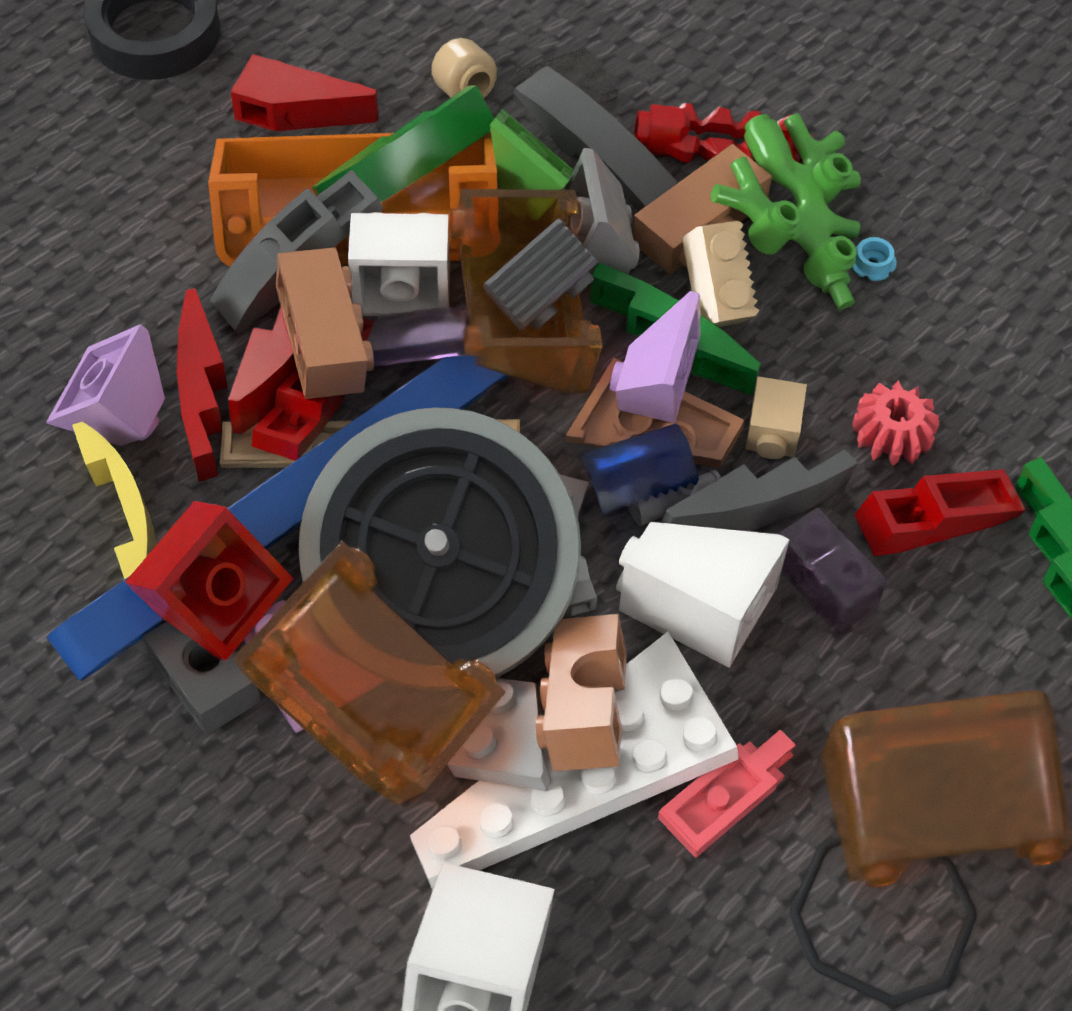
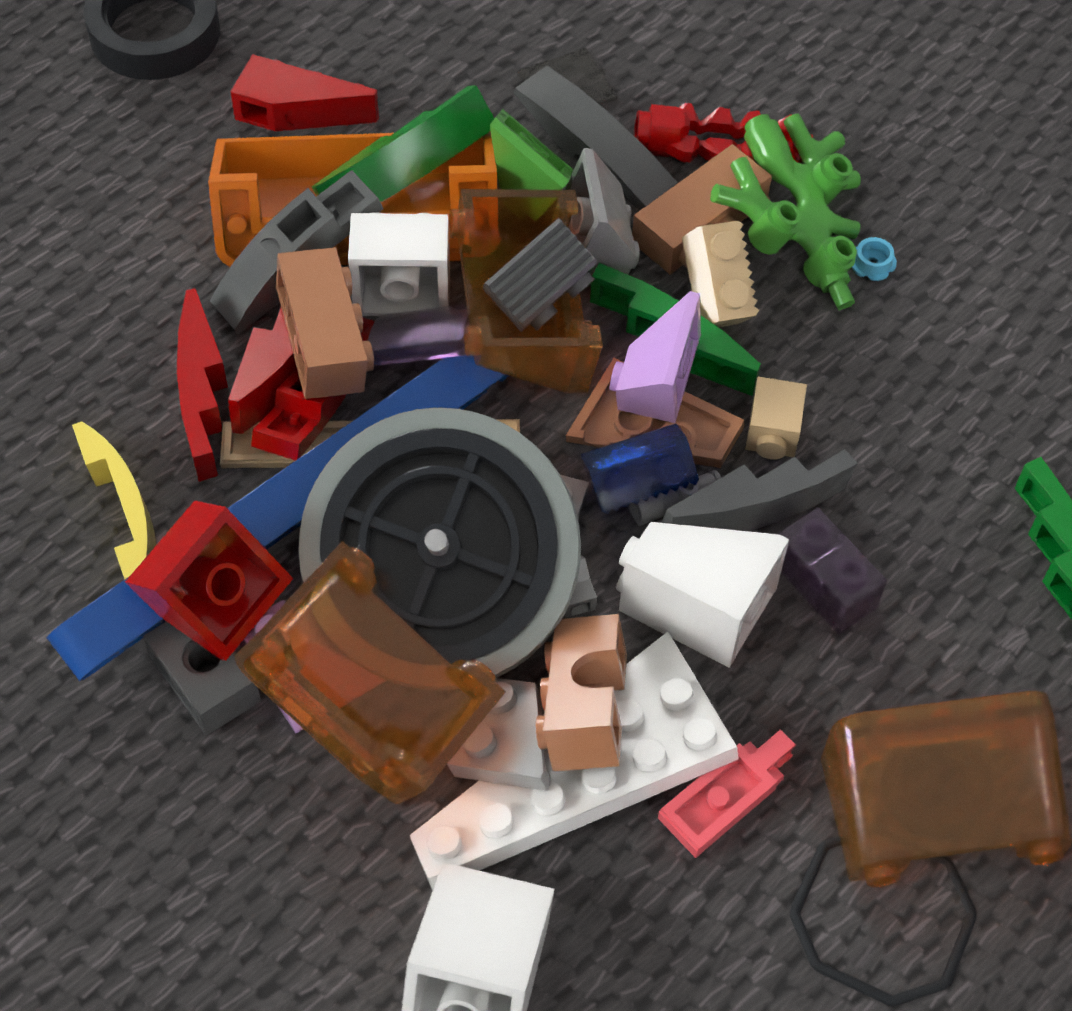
lavender slope [46,324,165,446] -> none
tan head [432,38,497,98] -> none
coral gear [852,380,939,467] -> none
red slope [854,469,1026,557] -> none

